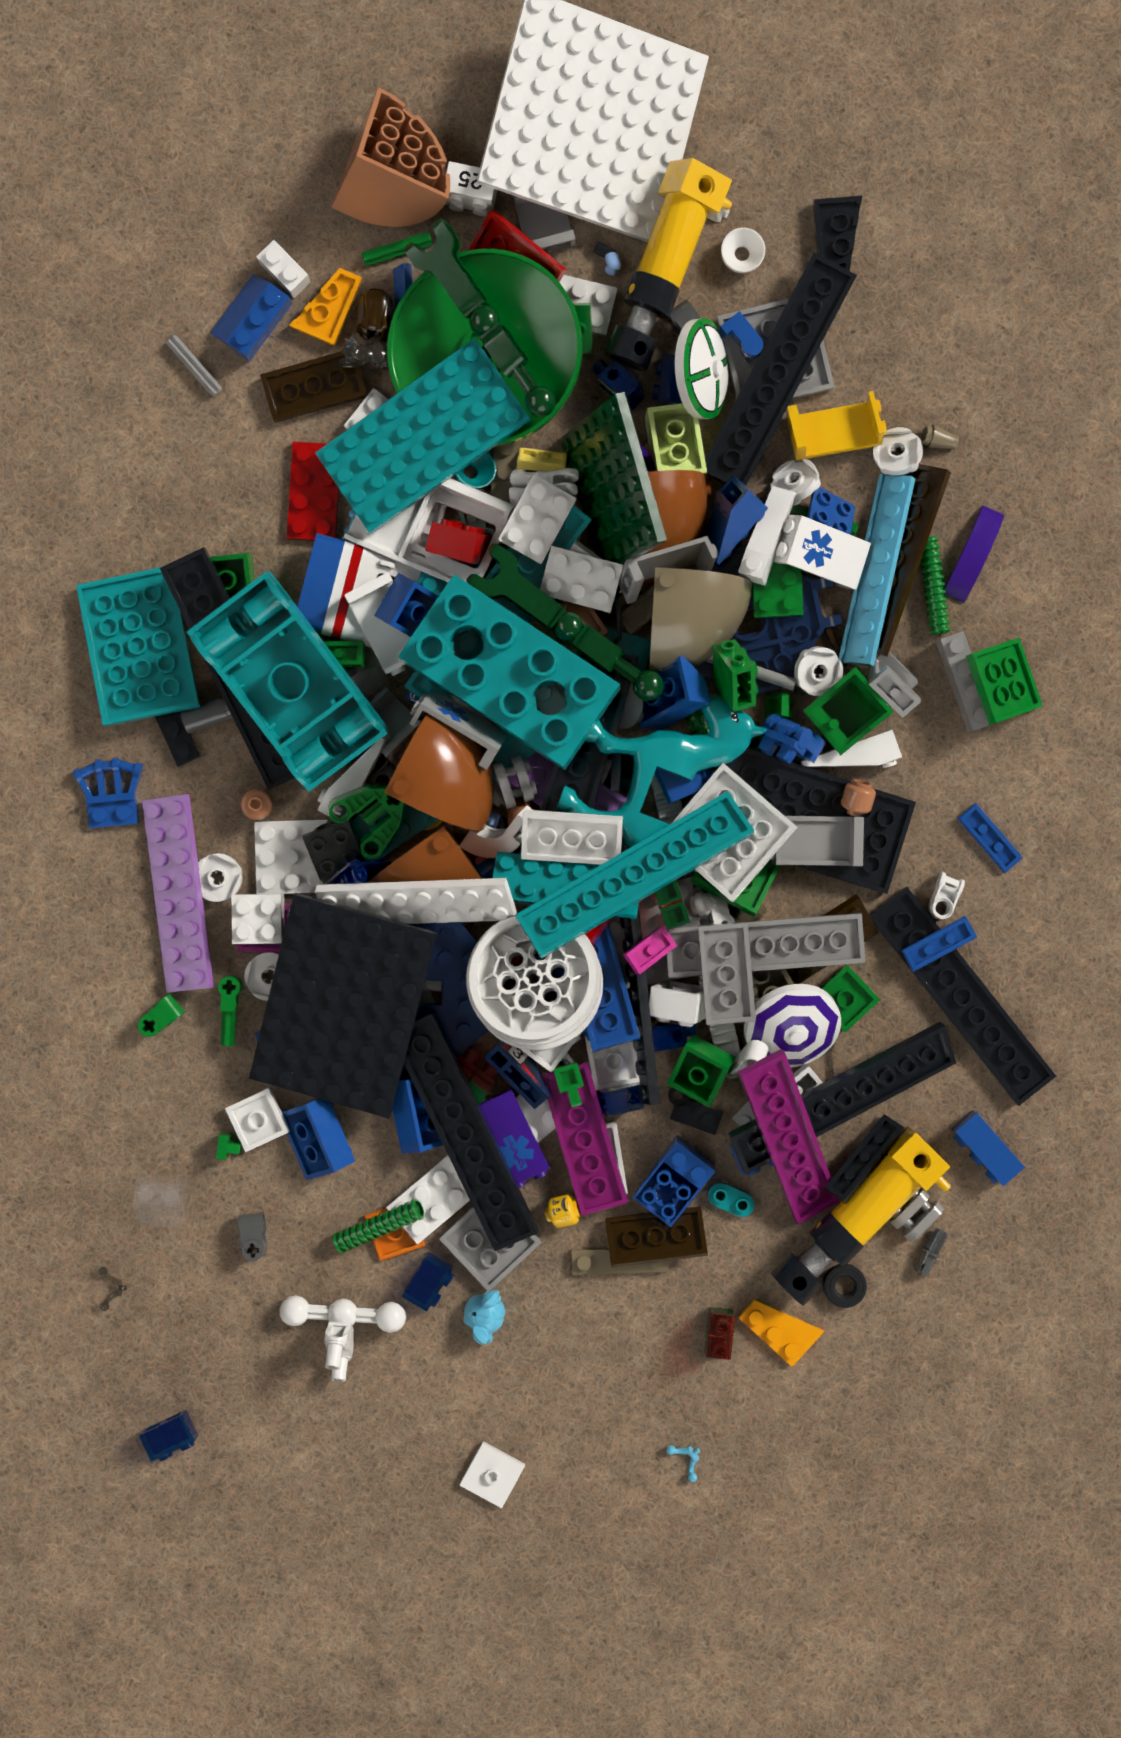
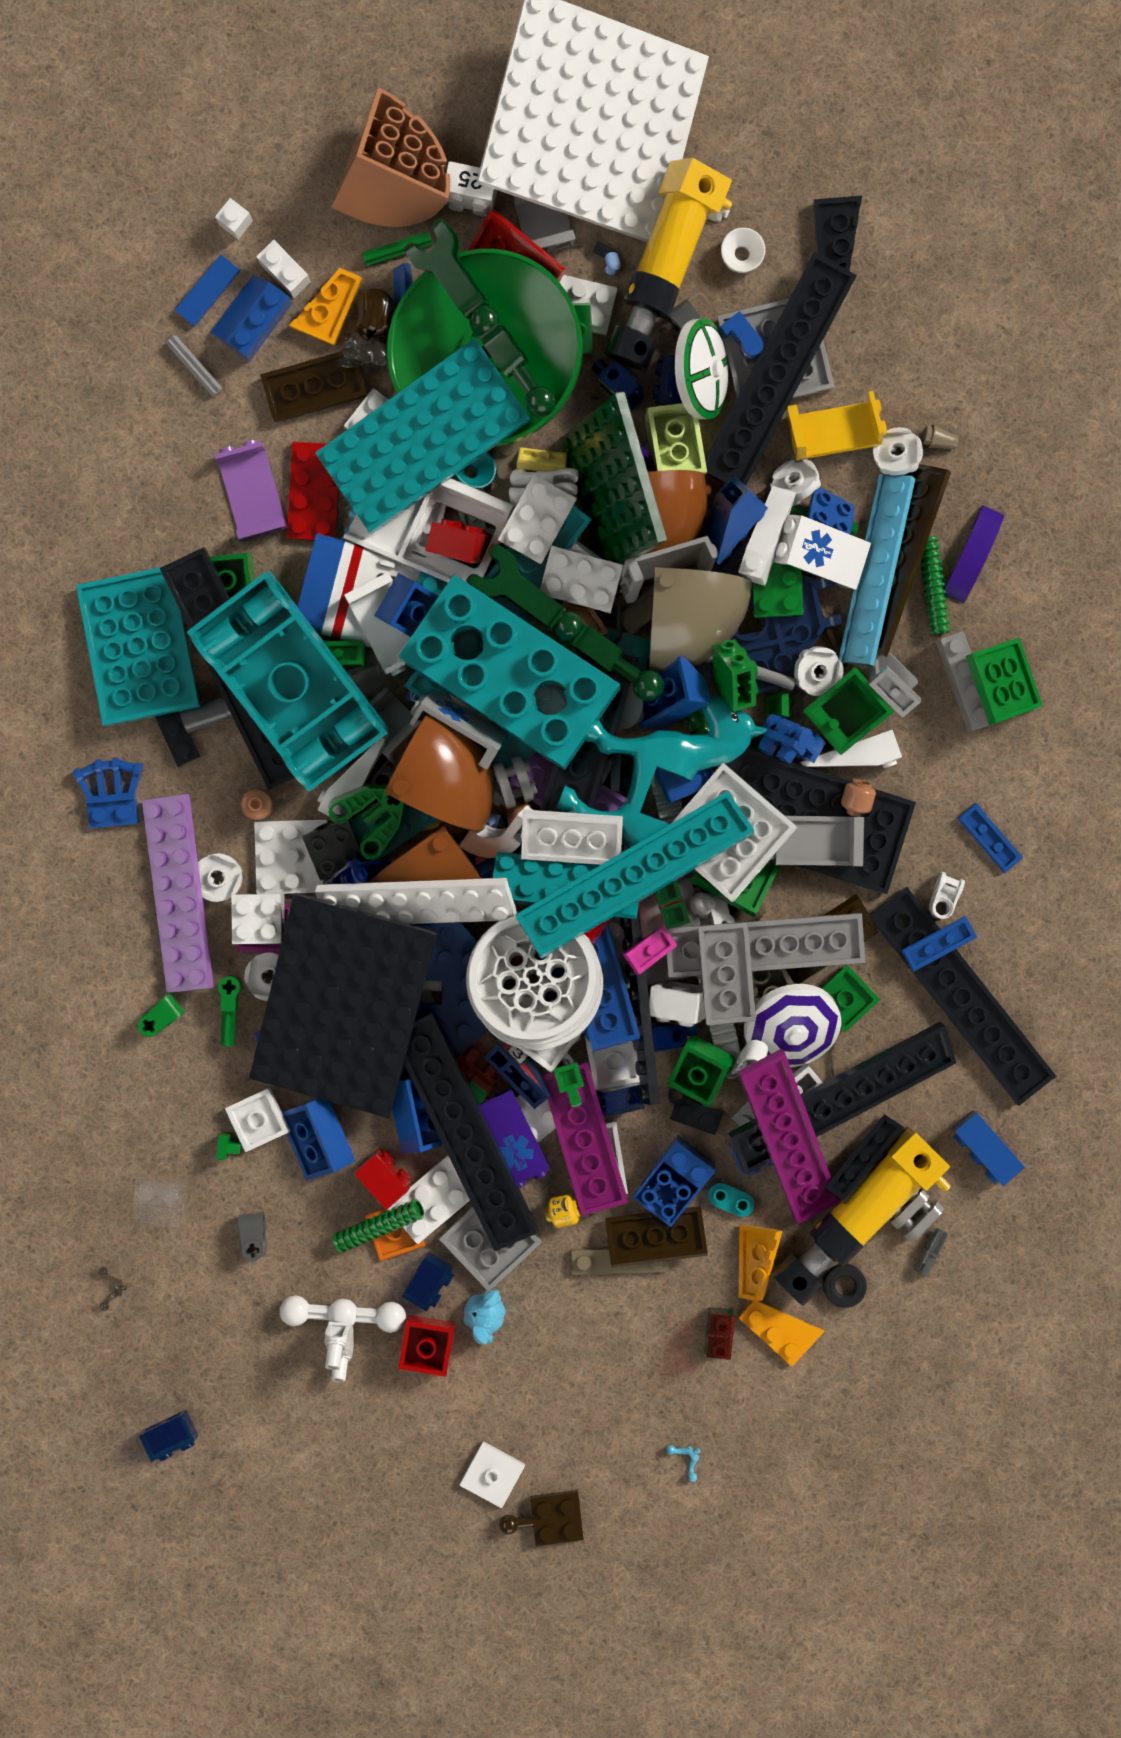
none -> blue tile [175,254,241,327]
none -> medium lavender panel [214,440,287,542]
none -> white brick [215,198,253,240]
none -> red brick [354,1148,411,1211]
none -> red brick [398,1315,455,1377]
none -> dark brown plate [499,1490,584,1547]
none -> light orange wing [738,1225,782,1301]

